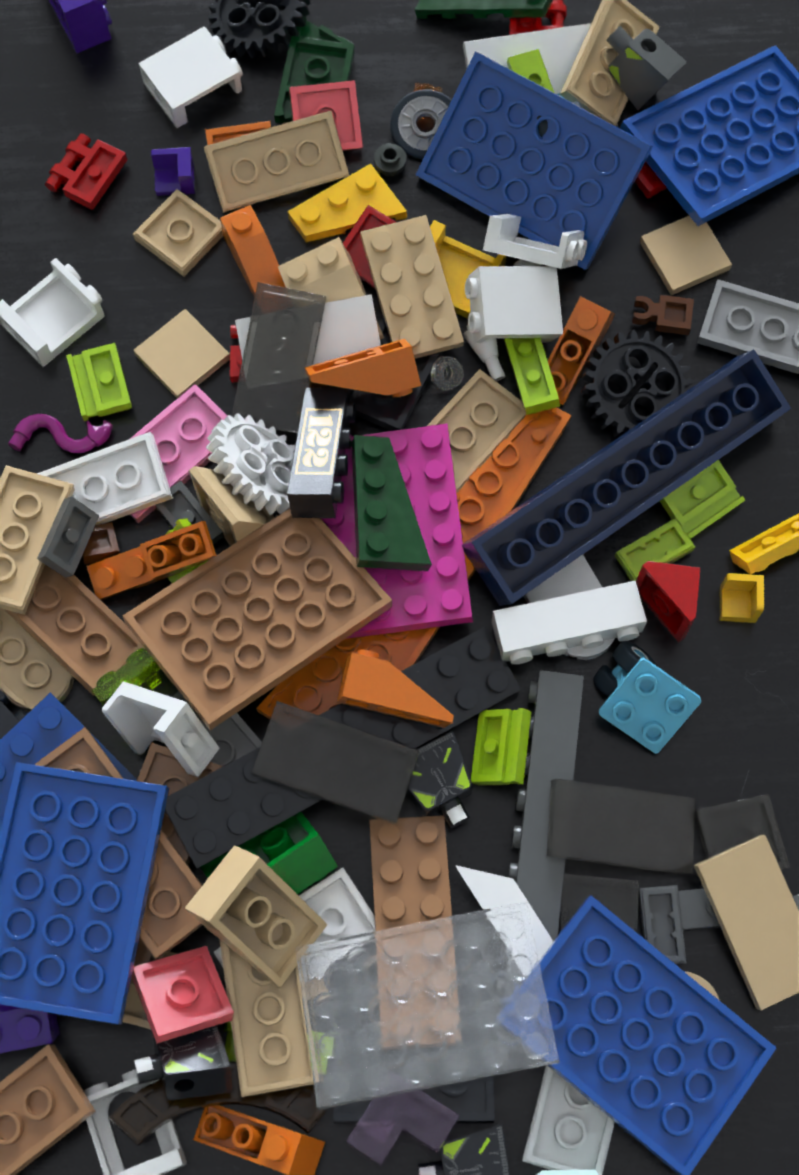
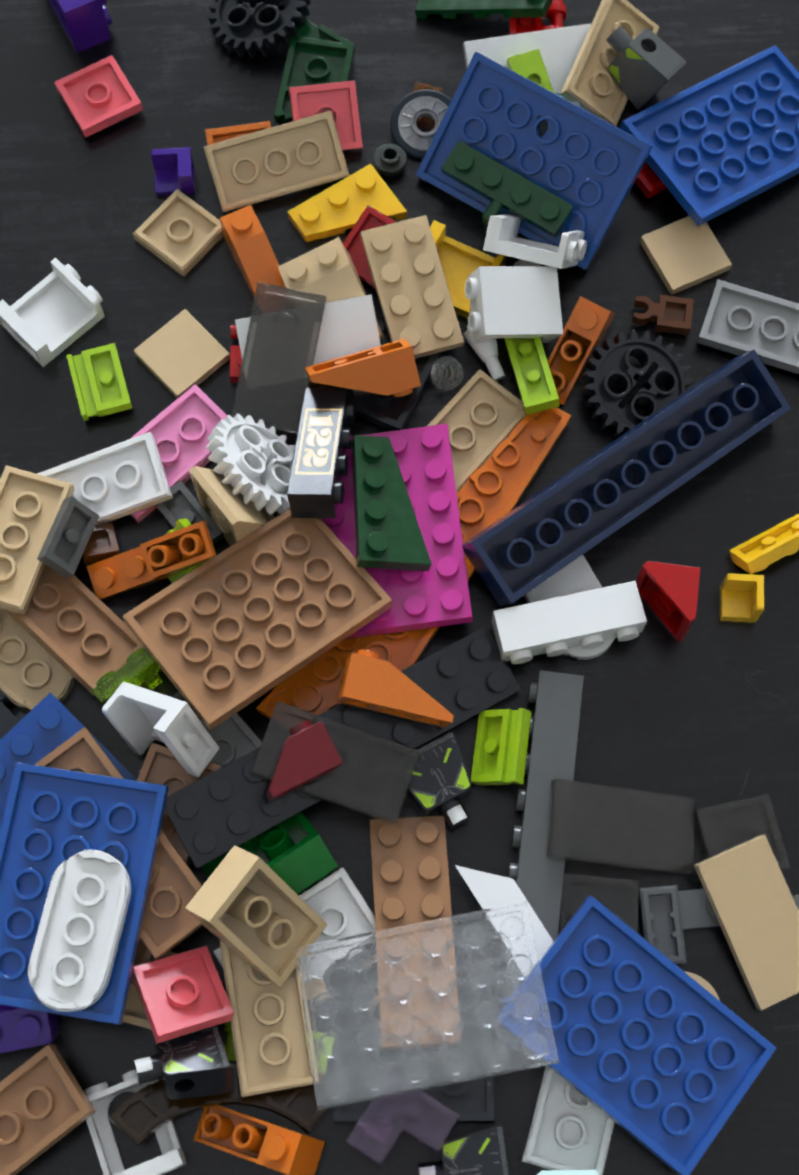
magenta animal [8,414,113,453] -> none
red plate [45,133,128,210] -> none
white panel [139,26,243,128] -> none
medium azure plate [593,641,701,754] -> none
lime plate [615,518,695,581] -> none
lime plate [660,460,745,539] -> none
none -> white tile [28,850,131,1012]
none -> coral plate [54,55,143,138]
none -> dark red slope [266,720,343,802]
none -> dark green plate [441,141,573,238]

